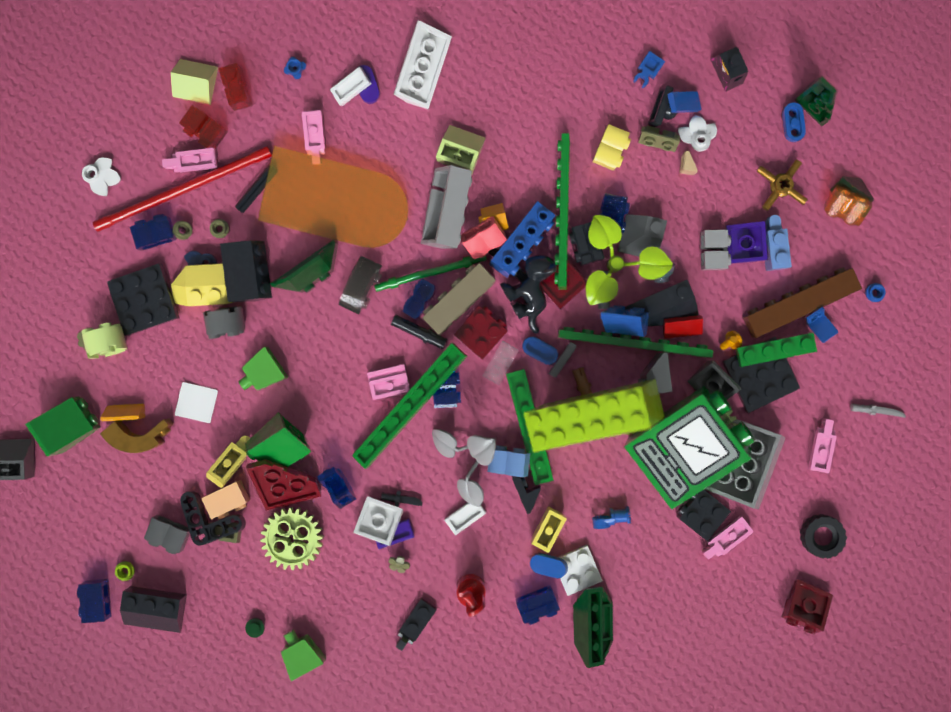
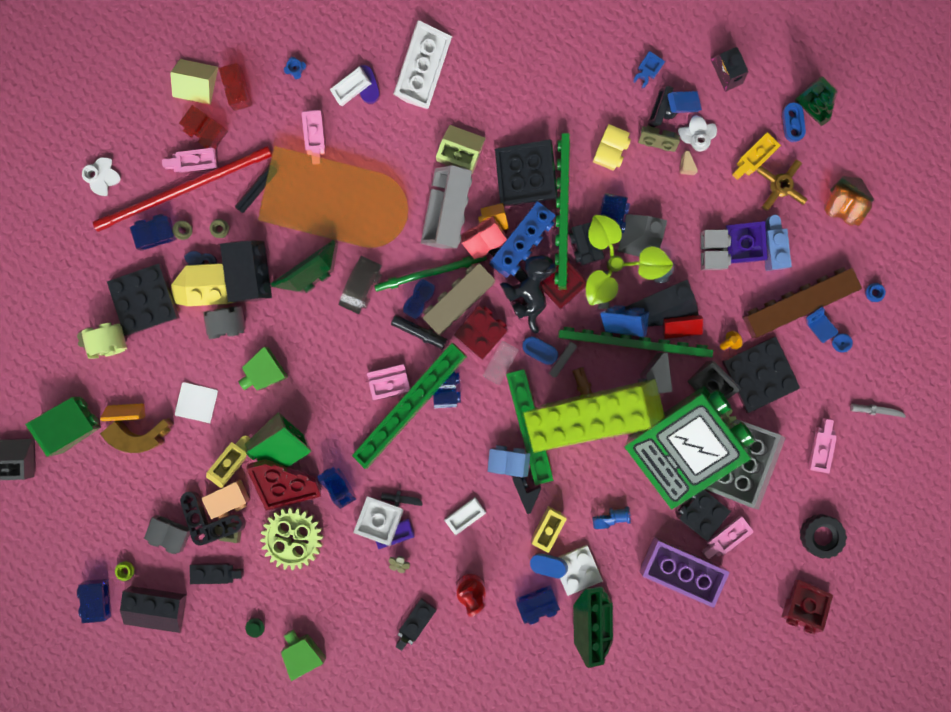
light grey plant [432,429,495,507] -> none
green plate [736,333,817,367] -> none
none -> black hinge [189,563,244,584]
none -> black plate [495,139,558,207]
none -> medium lavender brick [639,537,730,608]
none -> yellow hinge [732,132,781,180]
none -> blue tile [832,333,853,353]

